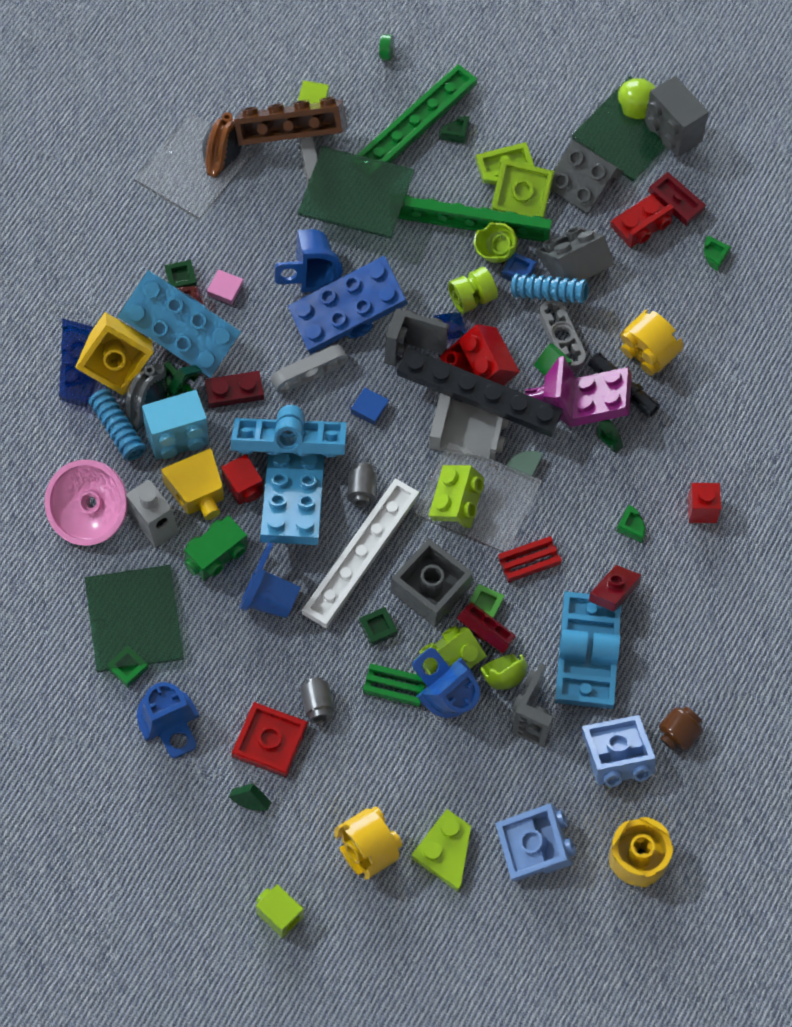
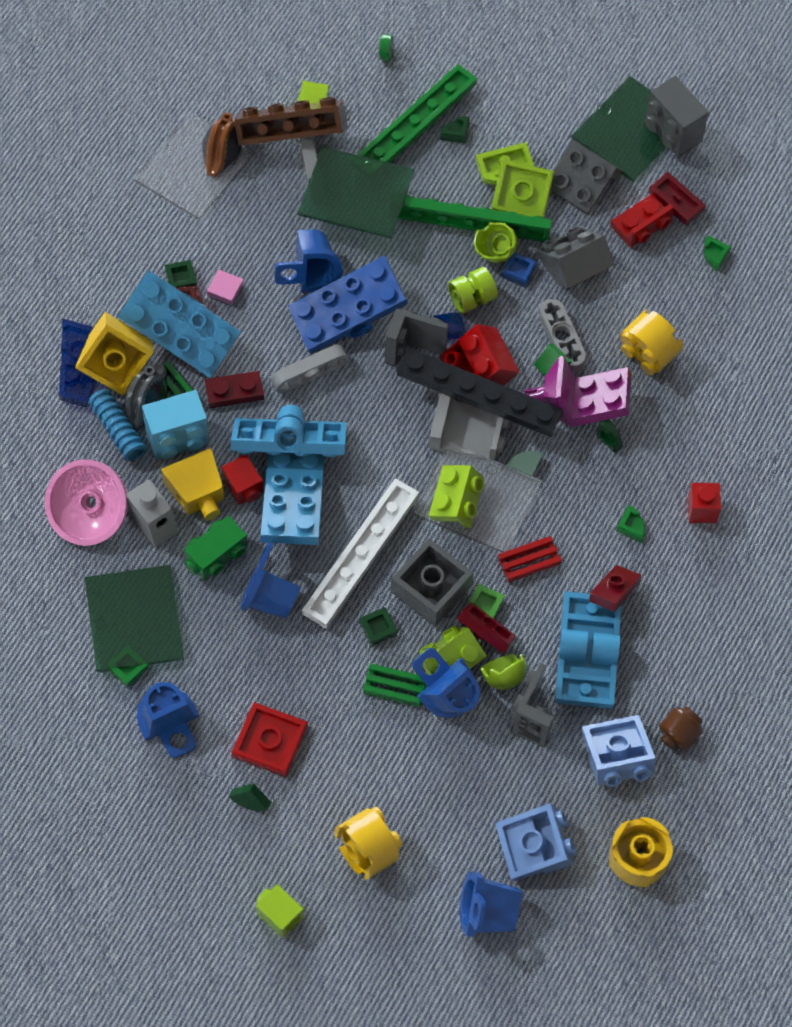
dark green tile [167,365,202,396] -> none
flat silver brick [300,677,335,723] -> none
flat silver brick [347,463,377,507] -> none
blue tile [351,388,389,425] -> none
lime wing [411,809,471,892] -> none
dark azure piece [511,273,589,304] -> none
black pin [588,352,660,418] -> none
lime hair [618,78,656,119] -> none
none -> blue container [460,871,523,937]

